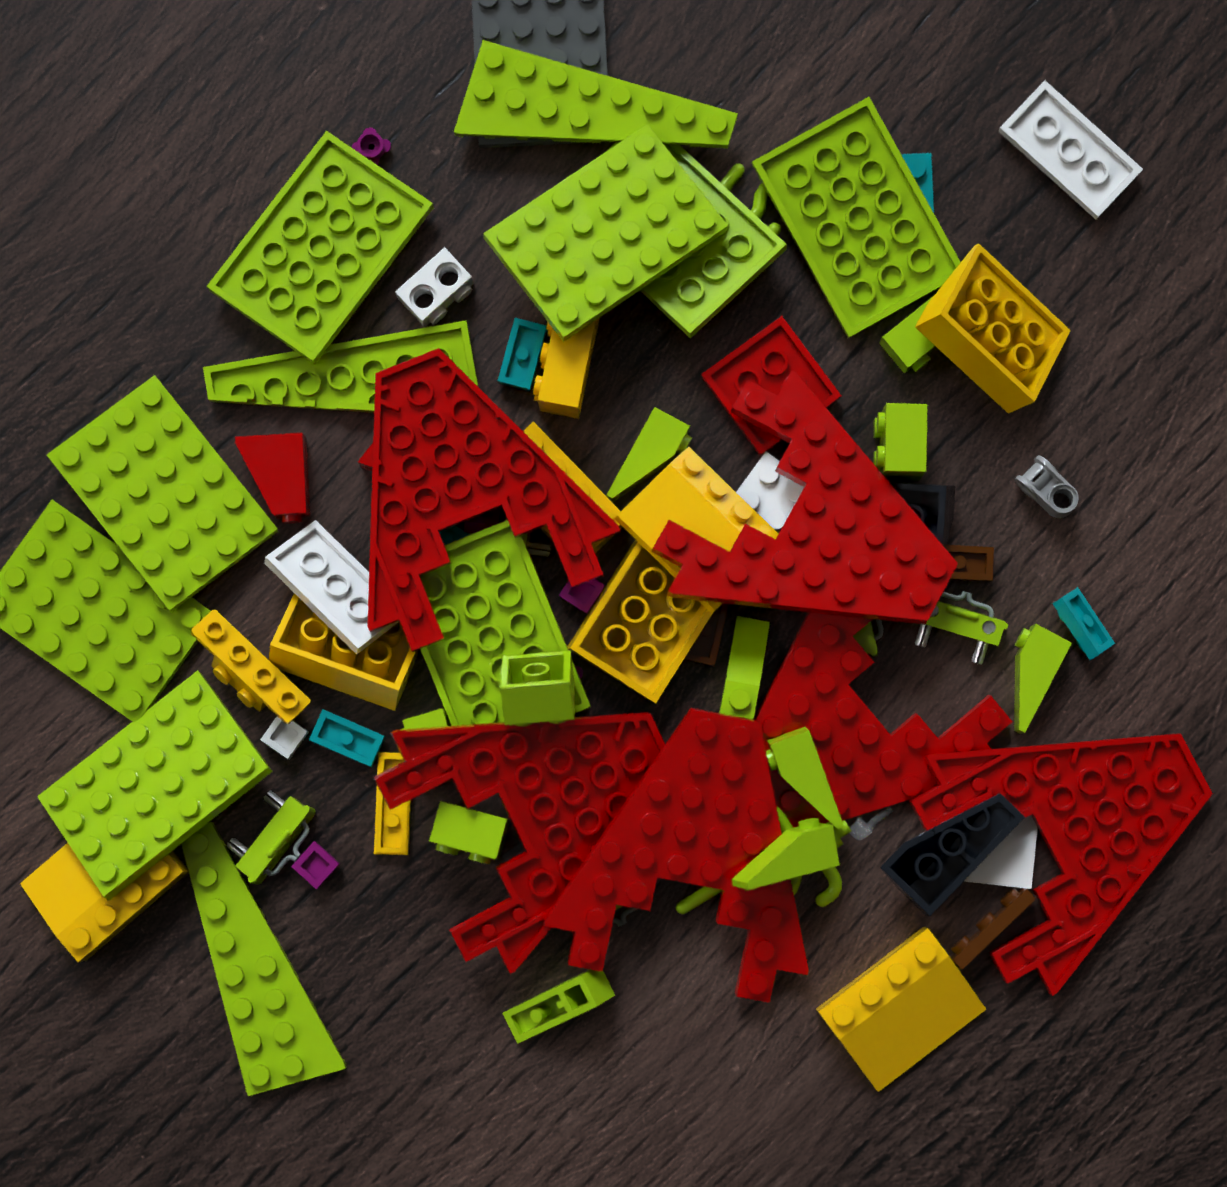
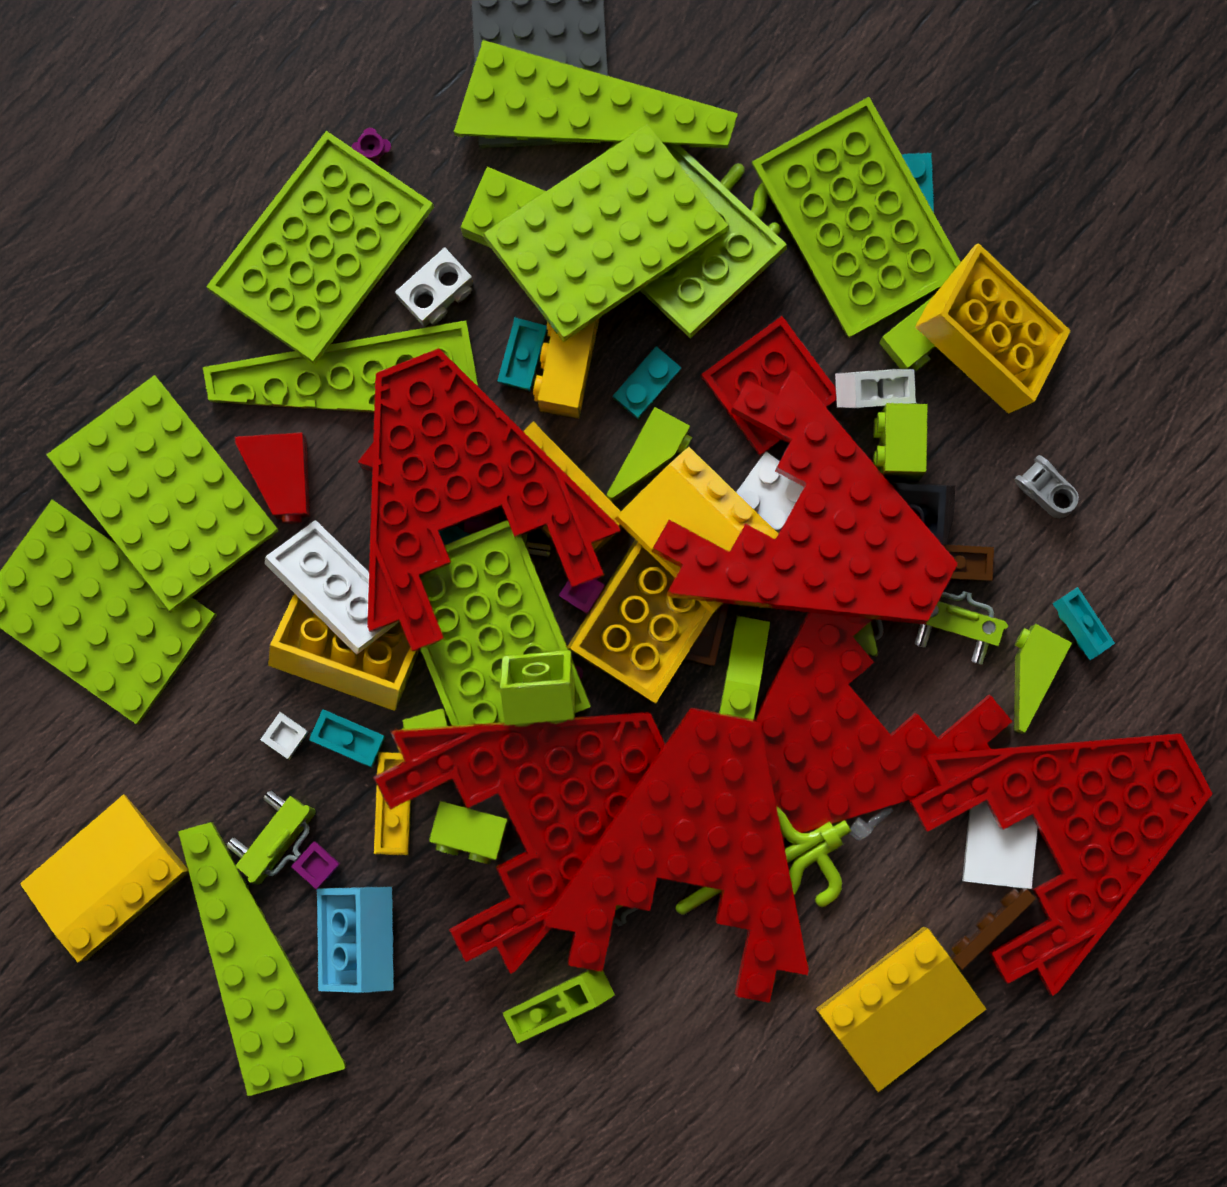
lime plate [37,670,273,900] -> none
yellow bracket [191,610,310,724] -> none
lime slope [732,818,840,890] -> none
lime slope [766,727,844,829] -> none
black wedge [880,793,1025,916] -> none
white plate [998,81,1143,219] -> none
none -> medium azure slope [317,887,394,993]
none -> lime brick [461,167,546,247]
none -> teal plate [613,346,681,419]
none -> white brick [835,369,916,408]

